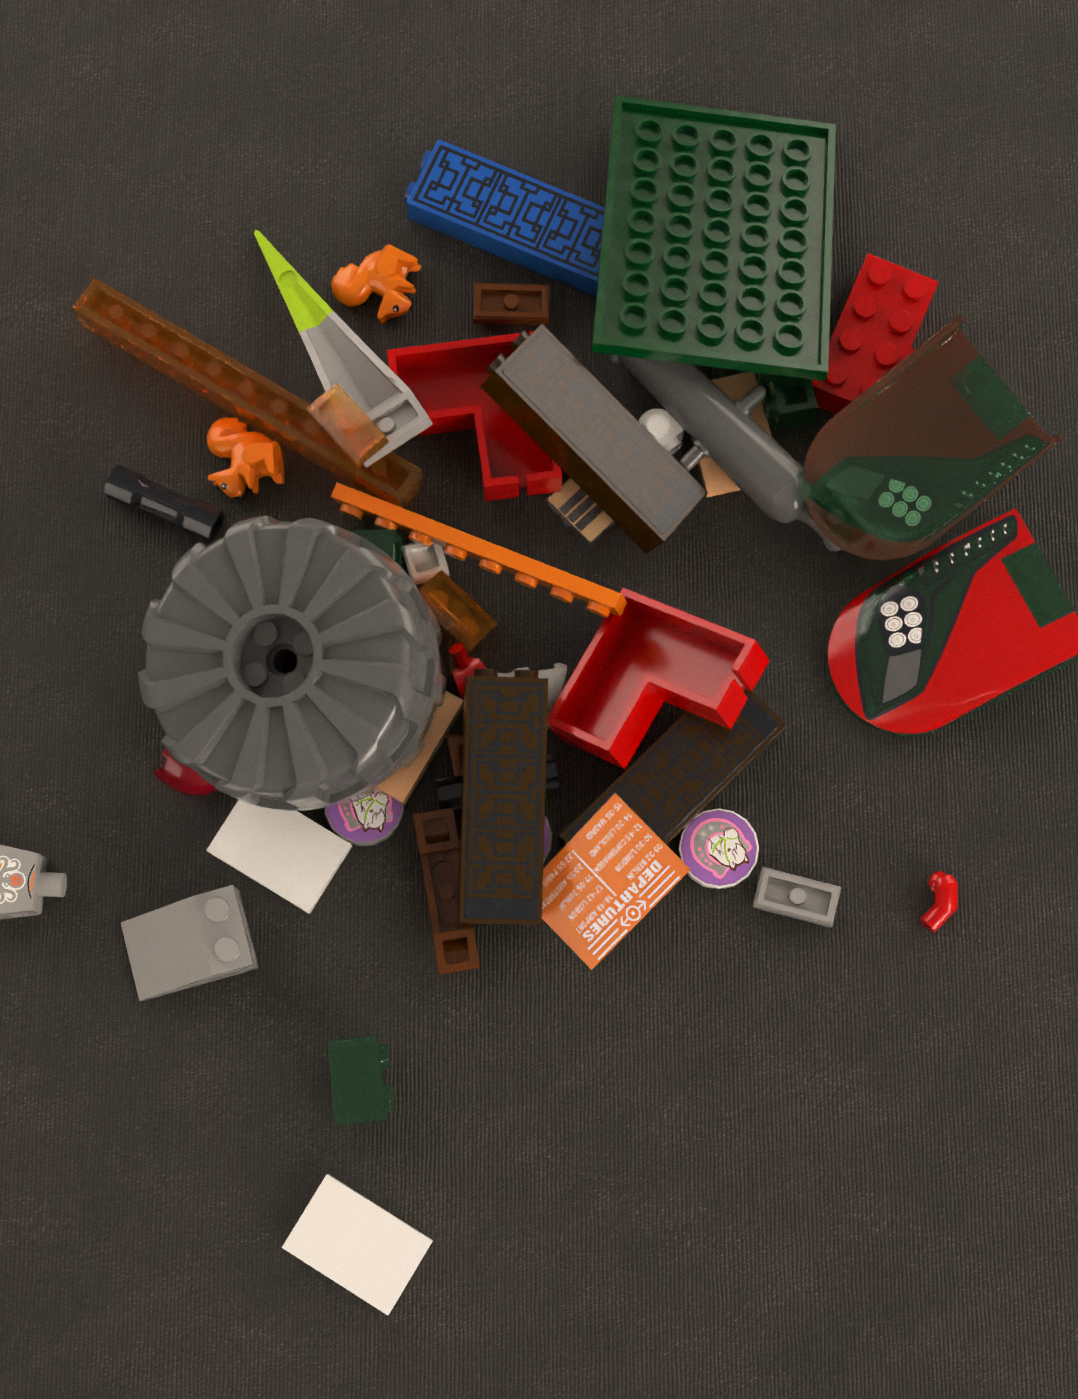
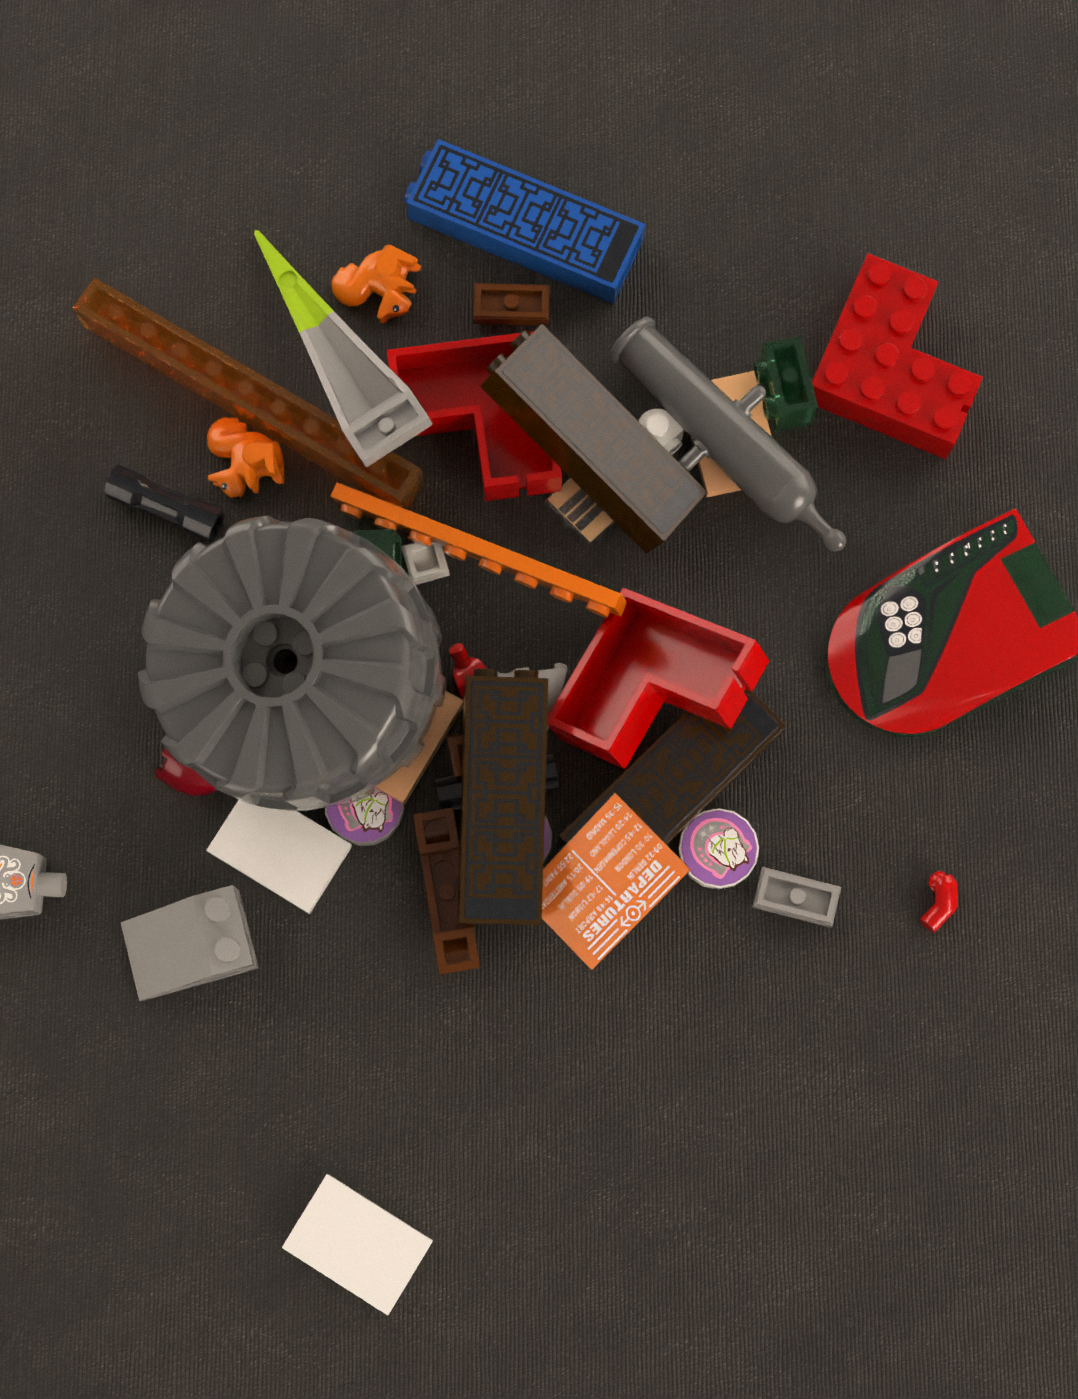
clear orange plate [307,383,389,468] -> none
clear green brick [327,1035,395,1126] -> none
clear orange plate [419,570,498,652] -> none
dark green plate [591,95,836,381] -> none
windscreen [803,314,1063,561] -> none

